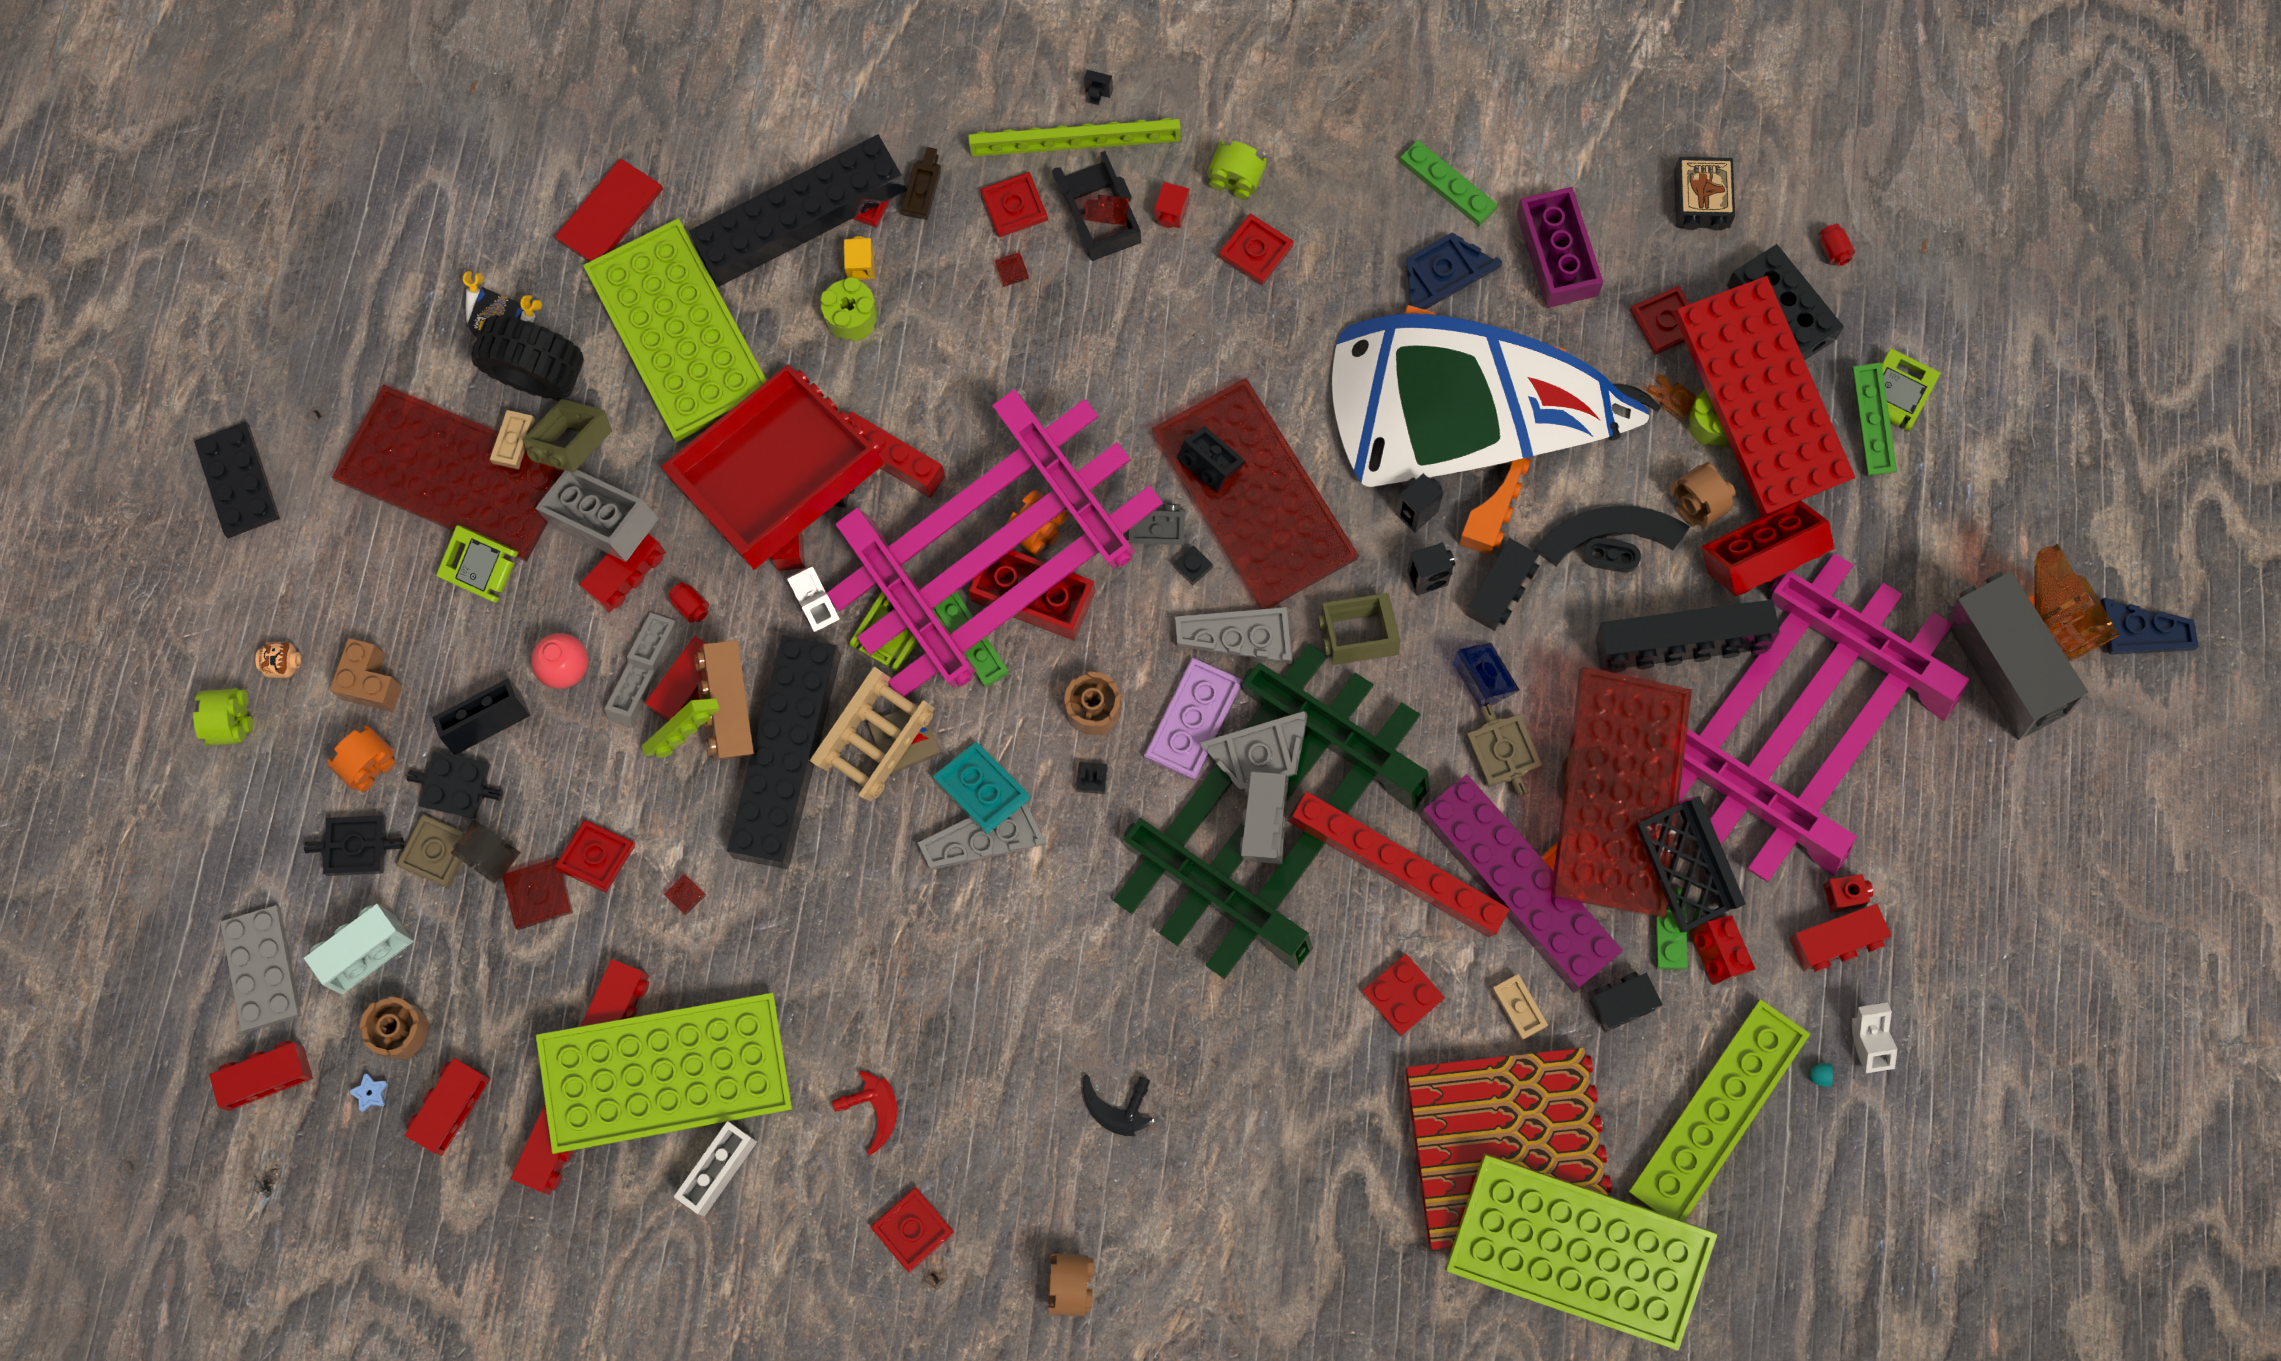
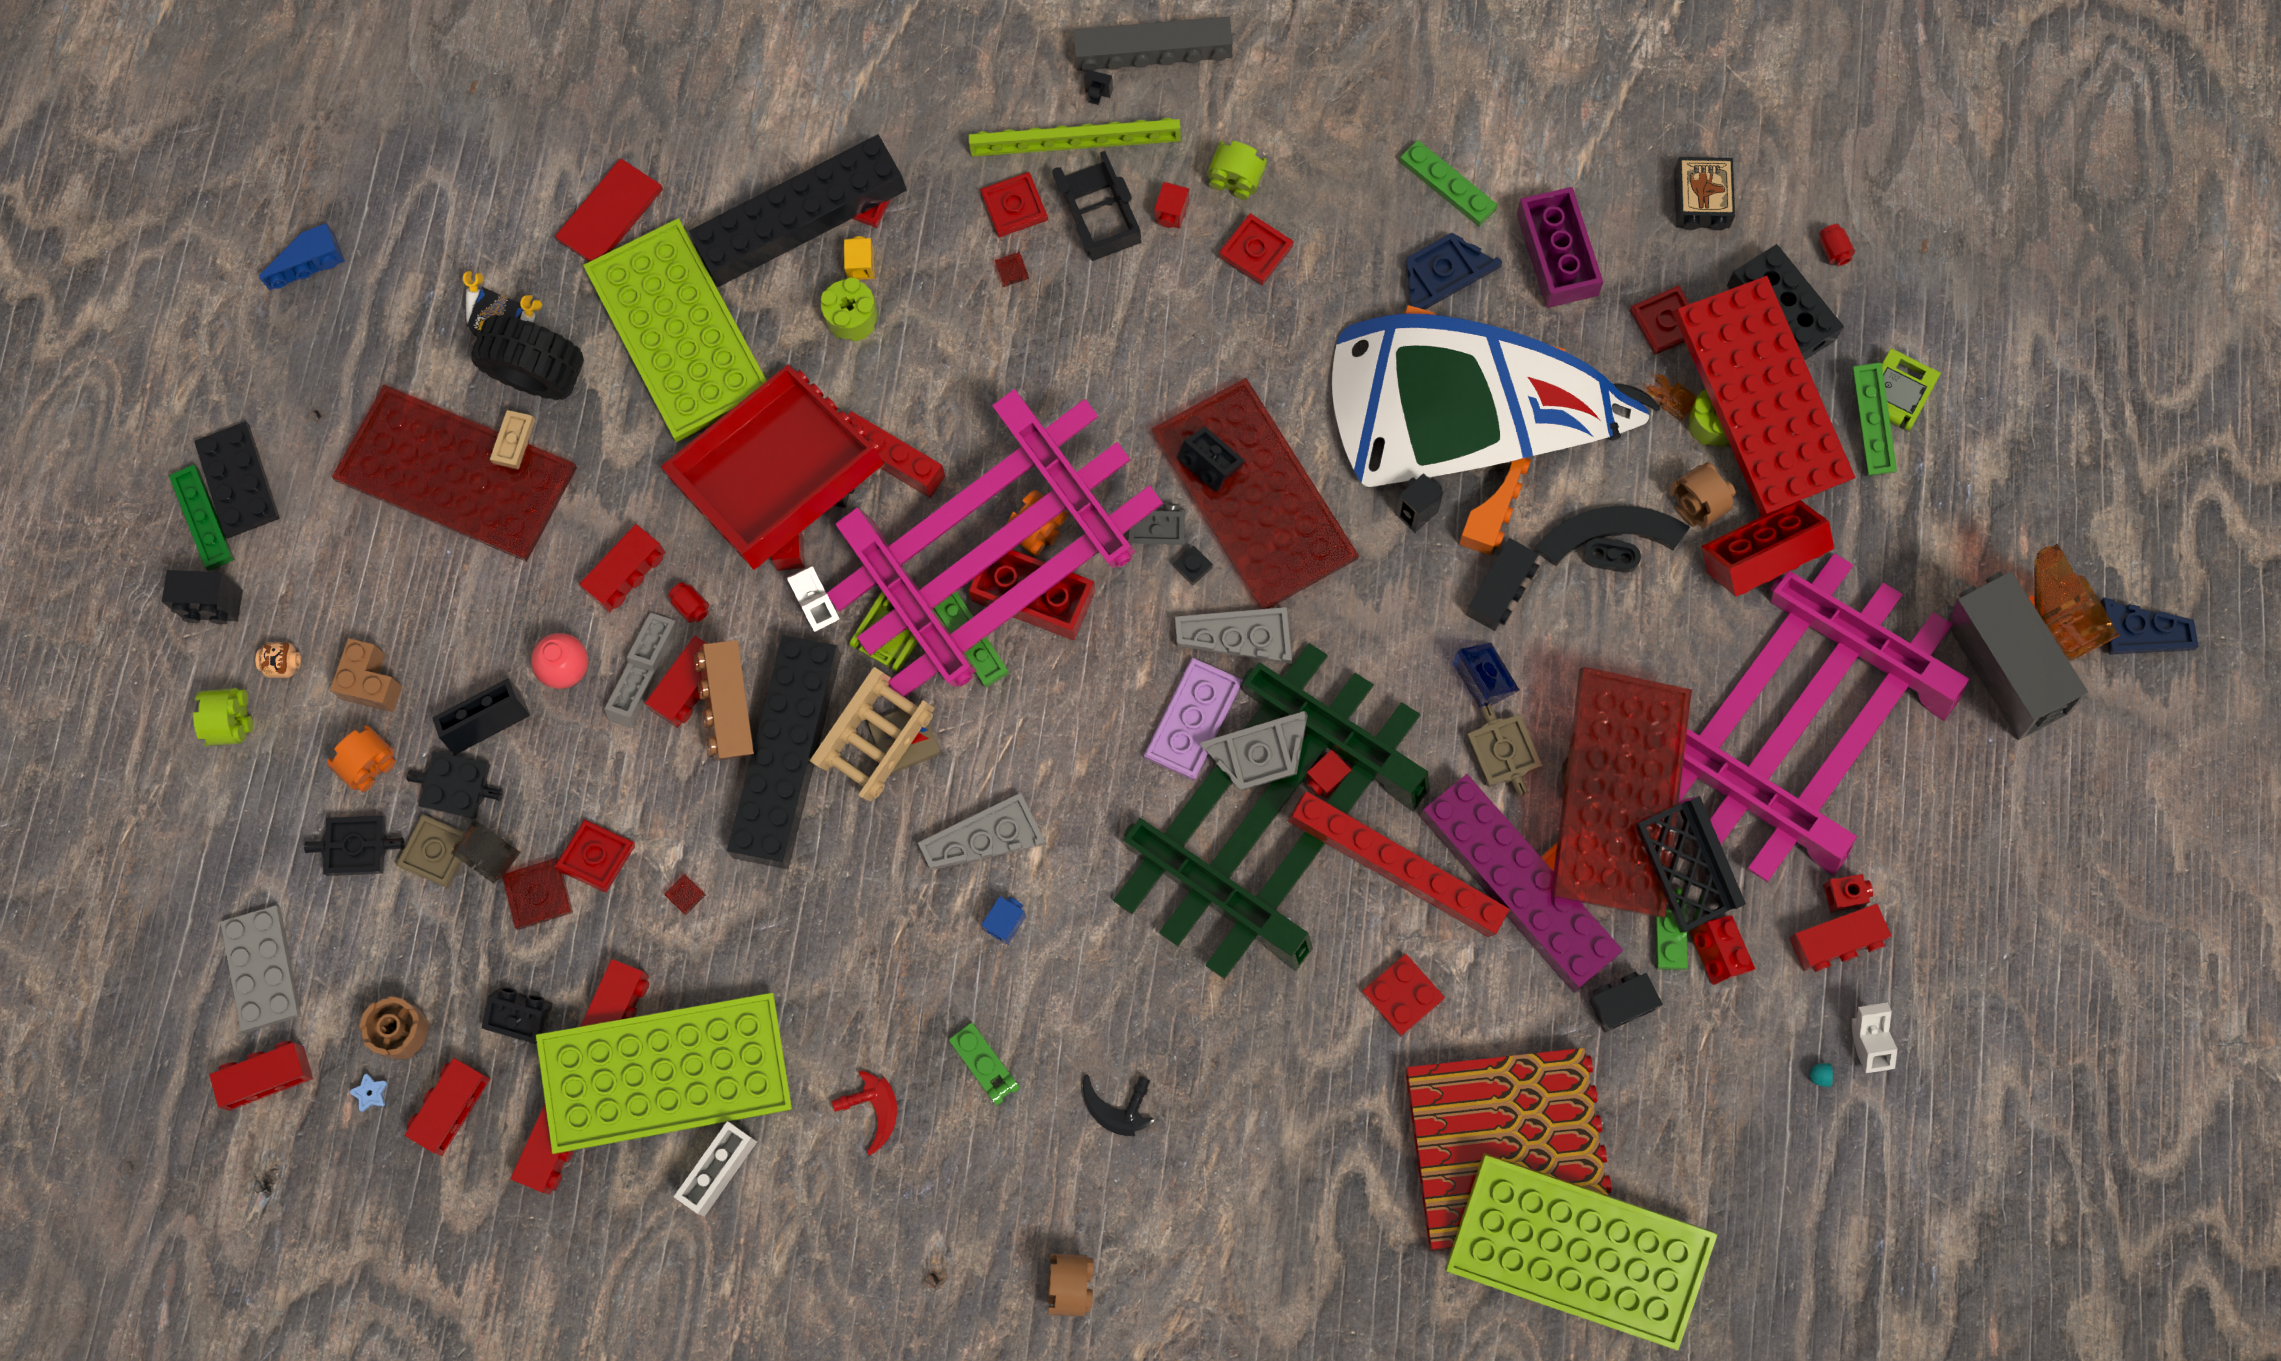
light aqua brick [304,904,414,995] -> none
lime container [436,525,519,603] -> none
olive window [522,399,612,472] -> none
light grey brick [535,469,659,562] -> none
lime plate [642,698,720,758] -> none
red tile [870,1186,955,1273] -> none
dark brown hinge [901,147,941,220] -> none
teal plate [932,741,1031,835] -> none
medium nougat brick [1064,672,1122,735] -> none
black tile [1076,762,1108,794] -> none
clear red brick [1084,194,1129,226] -> none
light grey wedge [1240,772,1289,864] -> none
olive window [1317,593,1401,665] -> none
black brick [1407,542,1455,596] -> none
tan plate [1492,974,1549,1041] -> none
black brick [1595,600,1780,673] -> none
lime plate [1627,999,1810,1221] -> none
none -> black brick [161,570,243,625]
none -> green plate [168,464,235,571]
none -> blue slope [259,223,345,290]
none -> black bracket [481,987,553,1044]
none -> bright green plate [949,1023,1020,1106]
none -> blue brick [981,896,1026,945]
none -> dark grey brick [1073,16,1233,71]
none -> red brick [1306,750,1352,799]

